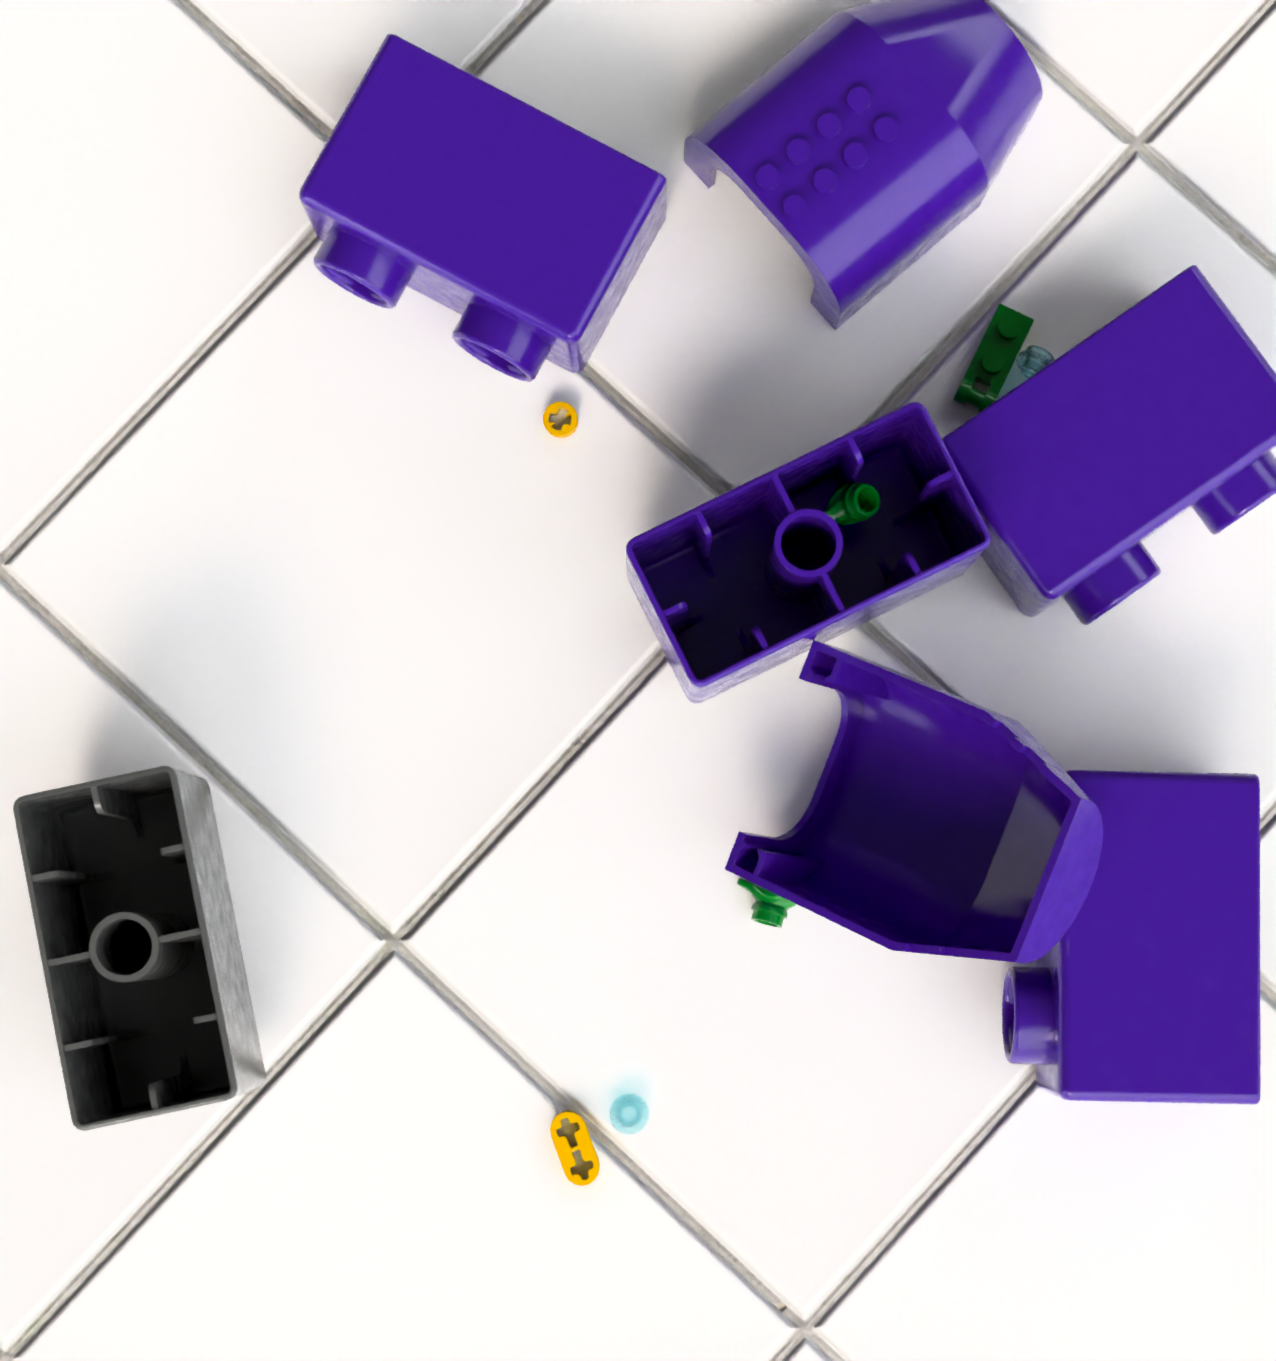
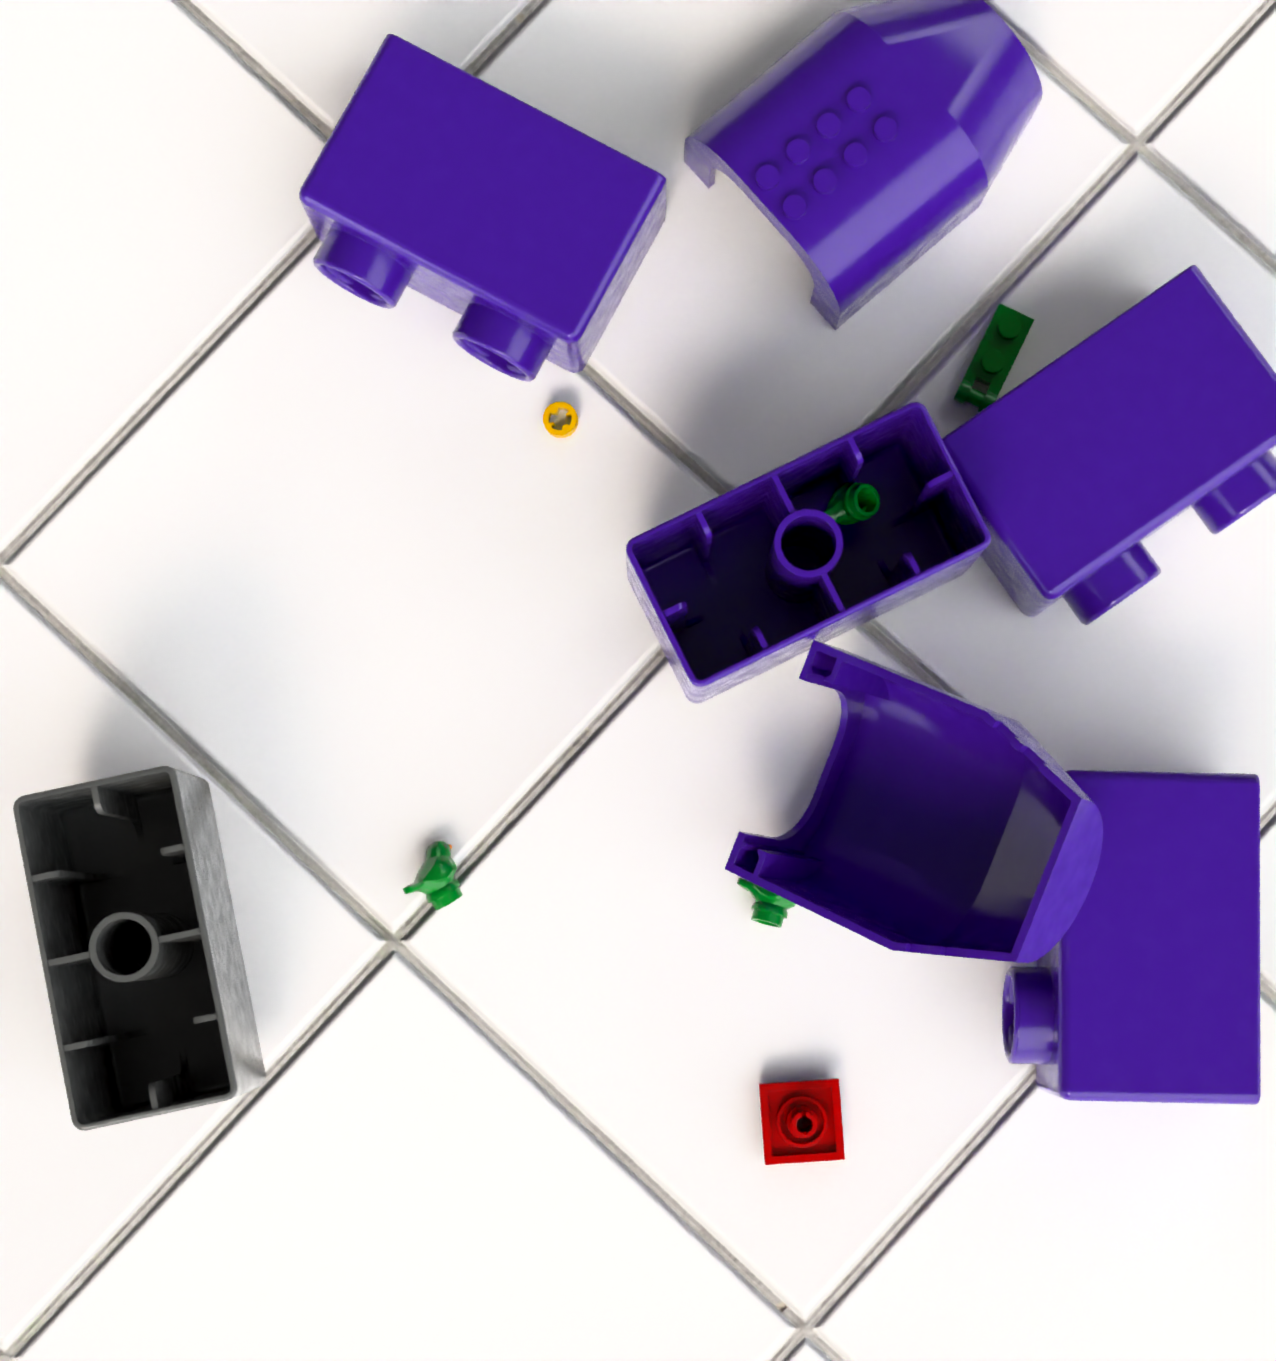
yellow beam [550,1110,600,1186] -> none
clear light blue plate [609,1094,649,1134] -> none
clear light blue plate [1016,345,1054,379] -> none
none -> green animal [403,841,463,910]
none -> red plate [759,1078,845,1165]

